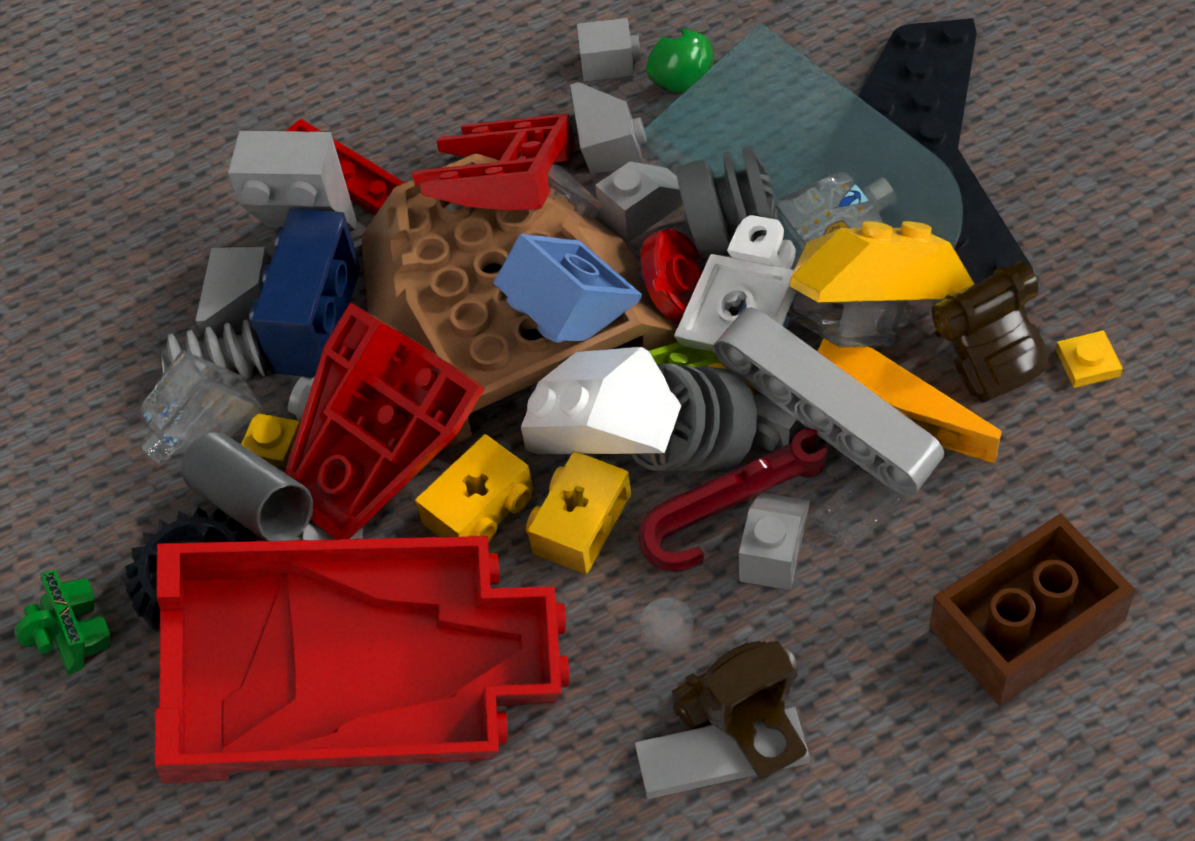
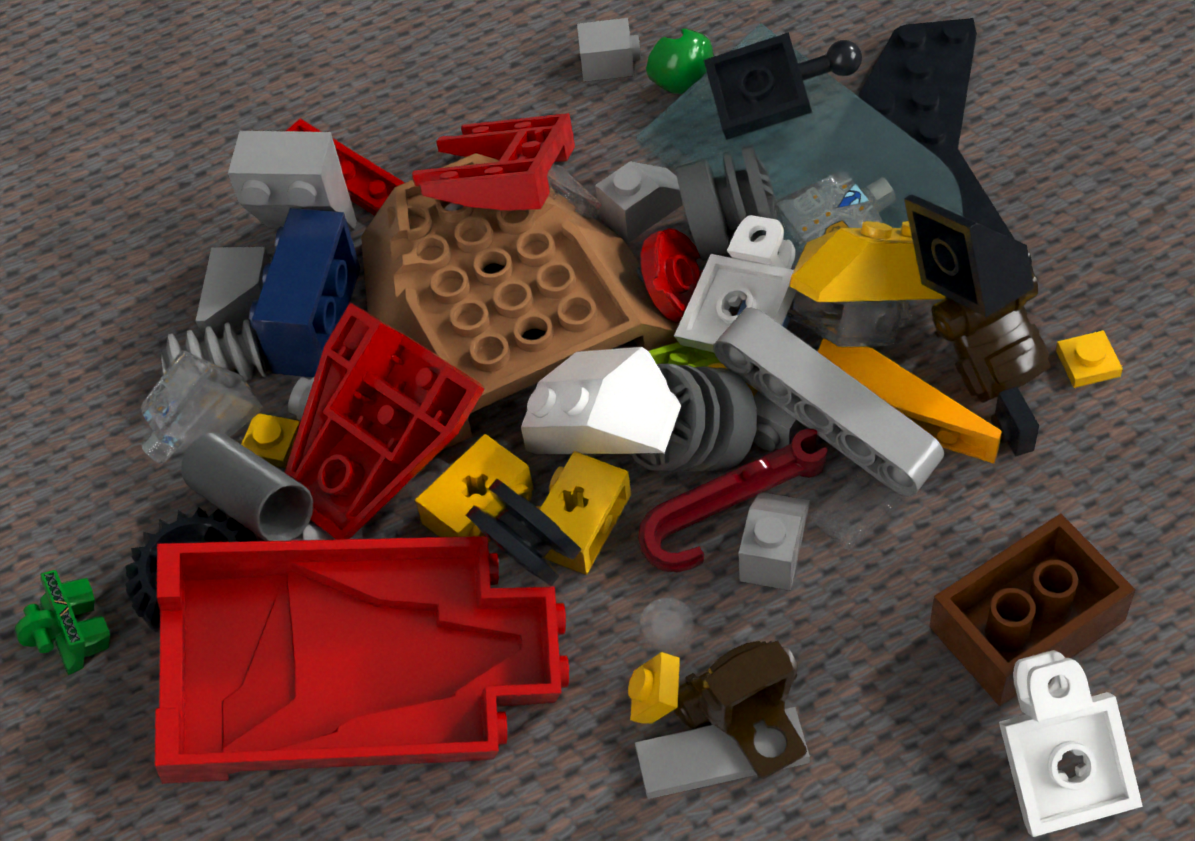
medium blue slope [493,234,642,343] -> none
light grey slope [570,82,647,174] -> none
none -> black wheel [465,478,582,587]
none -> yellow plate [628,652,680,724]
none -> black plate [704,32,862,140]
none -> black slope [904,194,1034,317]
none -> black plate [991,387,1039,457]
none -> white plate [999,650,1143,837]

